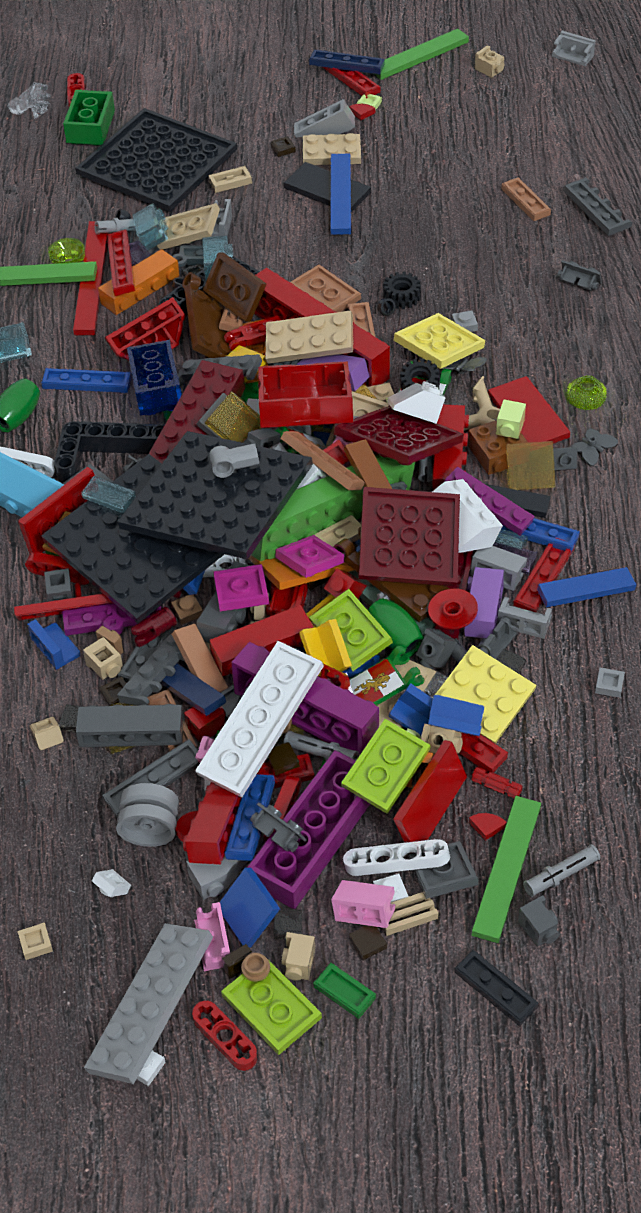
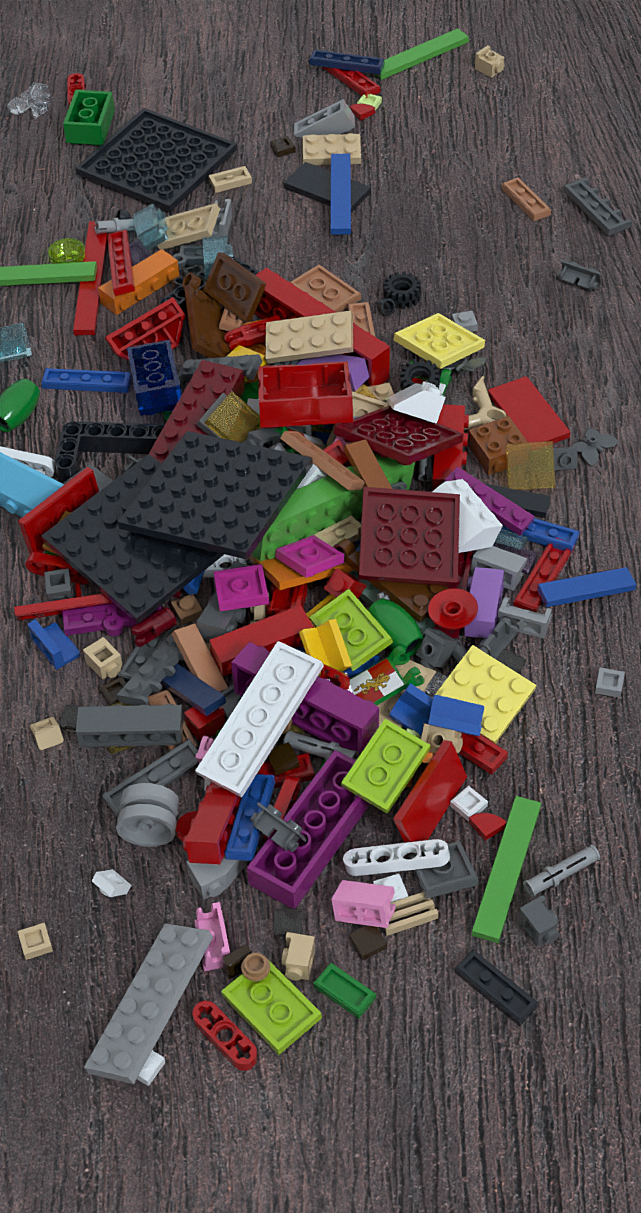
clear light blue tile [82,476,136,514] -> none
medium nougat plate [96,626,123,655] -> none
light grey piece [209,443,259,478] -> none
blue tile [220,867,280,947] -> none
red axle [472,767,523,799] -> none
yellowish green brick [496,400,526,439] -> none
light grey hinge [552,31,595,66] -> none
clear neon green piece [566,375,607,410] -> none
none -> white tile [450,786,488,822]

